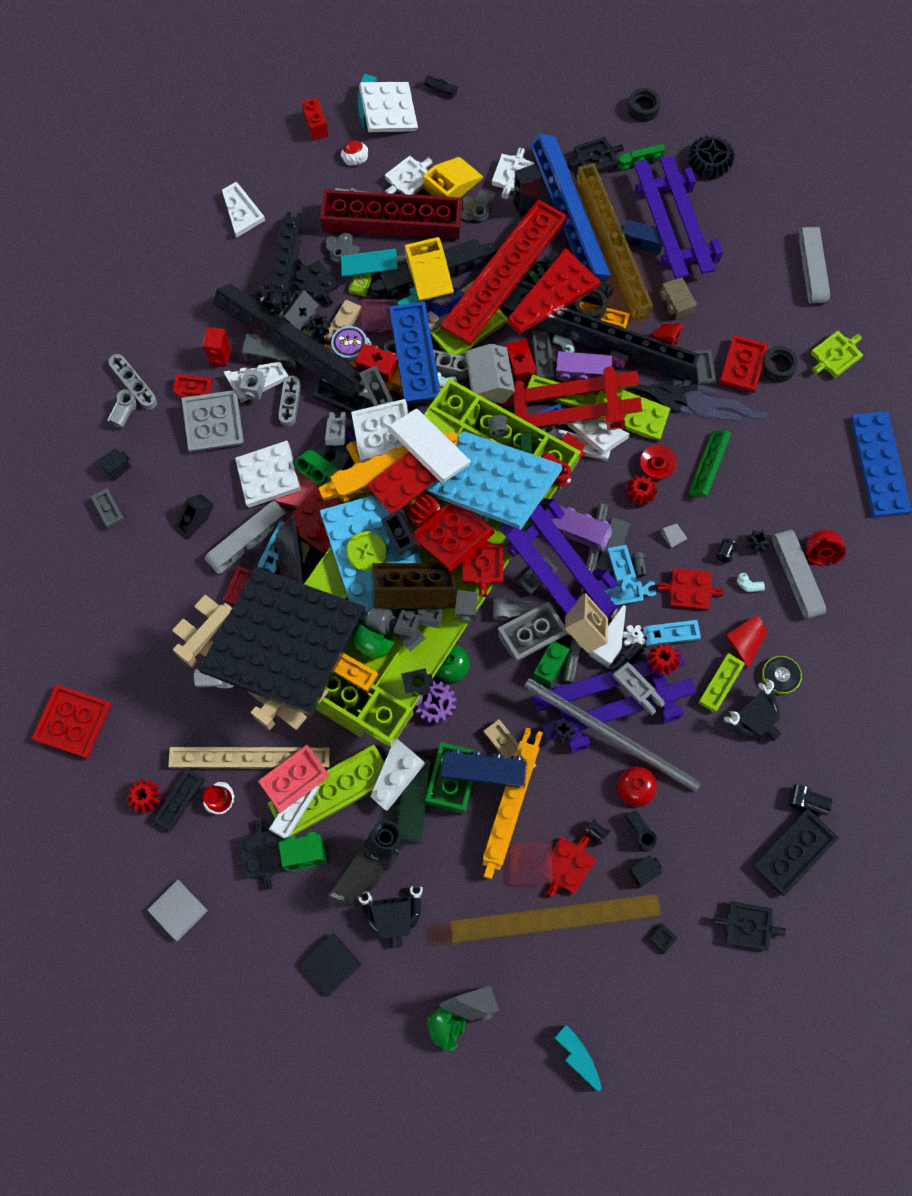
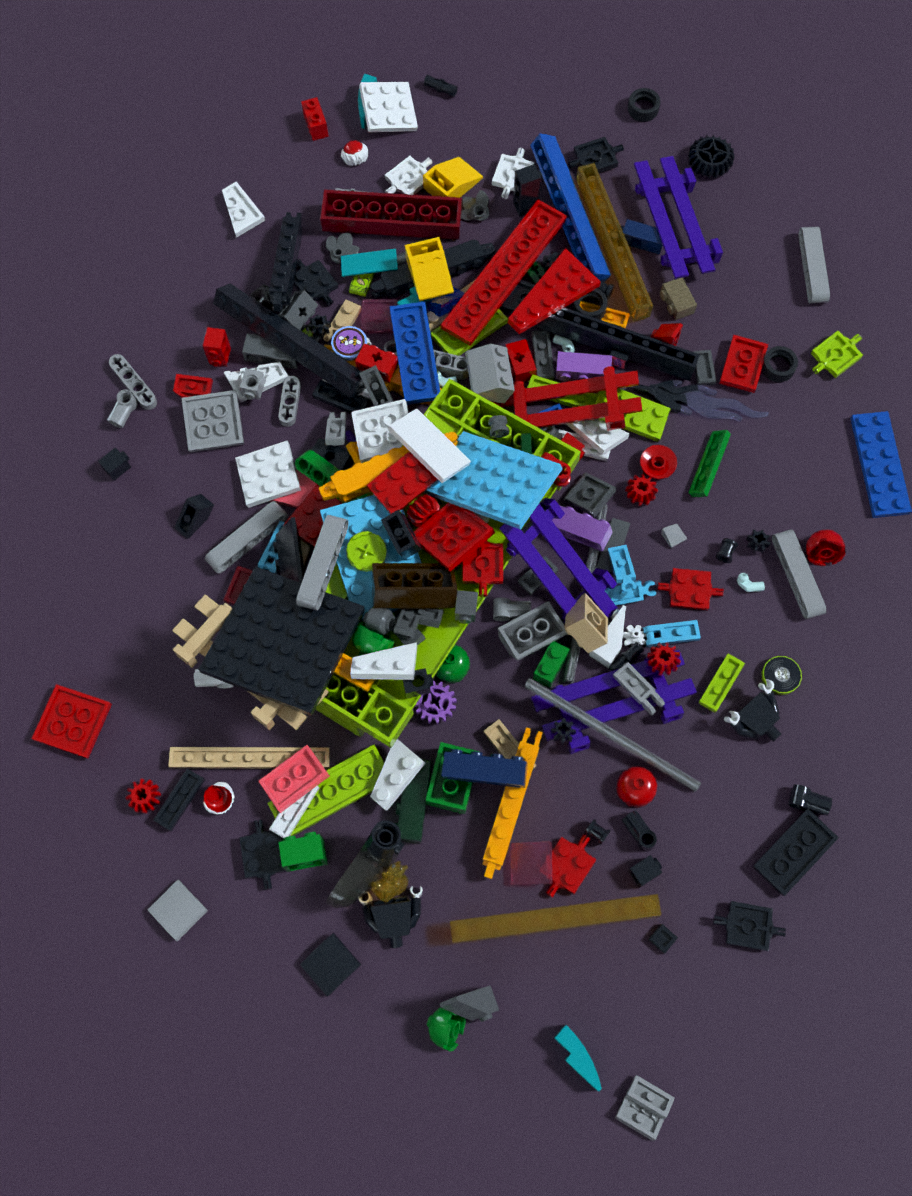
dark grey plate [91,488,125,529] -> none
green hinge [617,144,665,171] -> none
dark grey pin [631,552,647,577] -> none
red slope [725,614,767,669] -> none
none -> light grey beam [296,515,349,610]
none -> white wing [350,642,417,680]
none -> clear yellow animal [371,861,408,902]
none -> dark grey tile [564,472,616,518]
none -> light grey slope [615,1075,675,1141]

